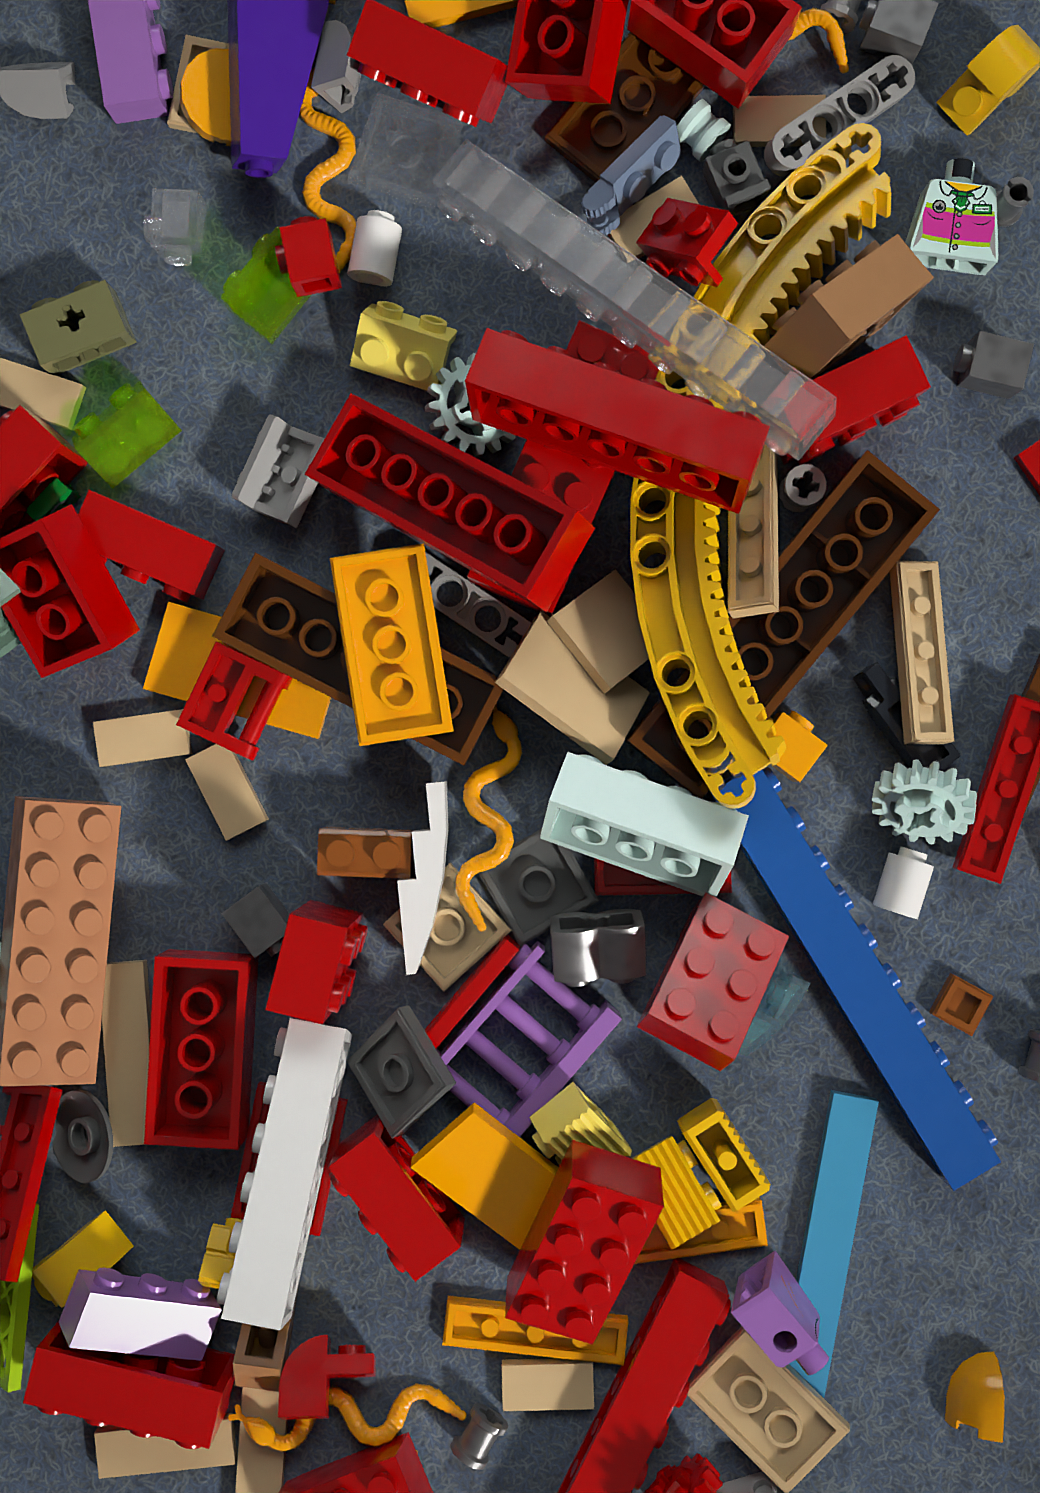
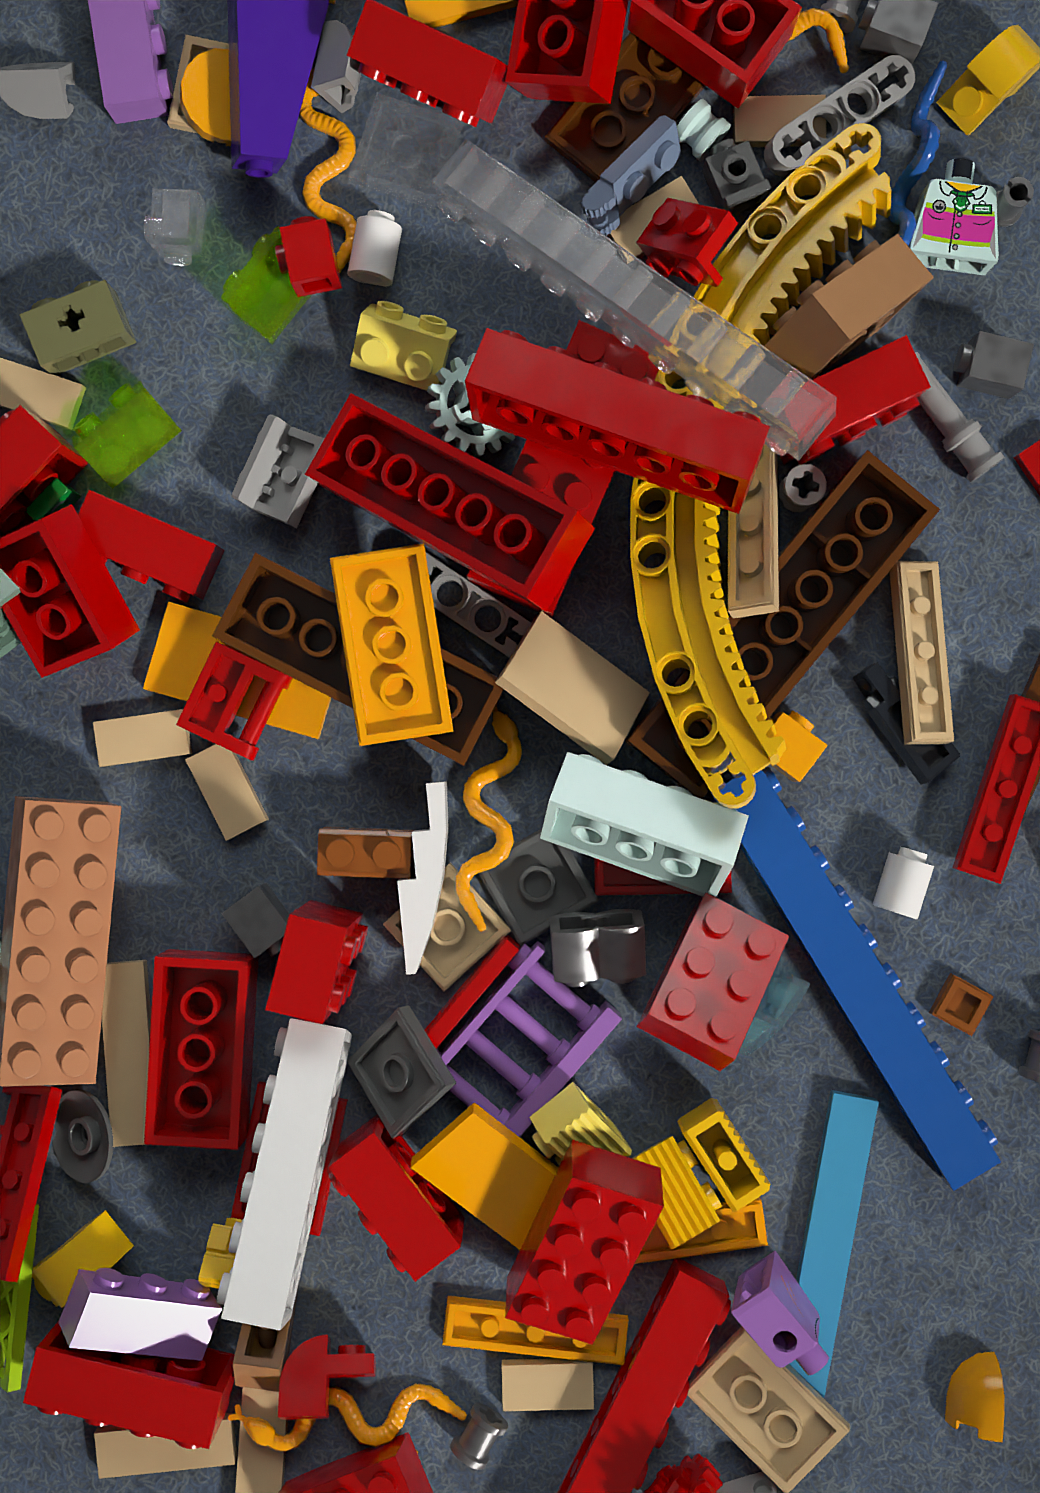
tan tile [547,569,649,694] -> none
light aqua gear [872,760,977,844] -> none
none -> blue animal [888,61,947,245]
none -> light grey pin [915,352,1005,483]

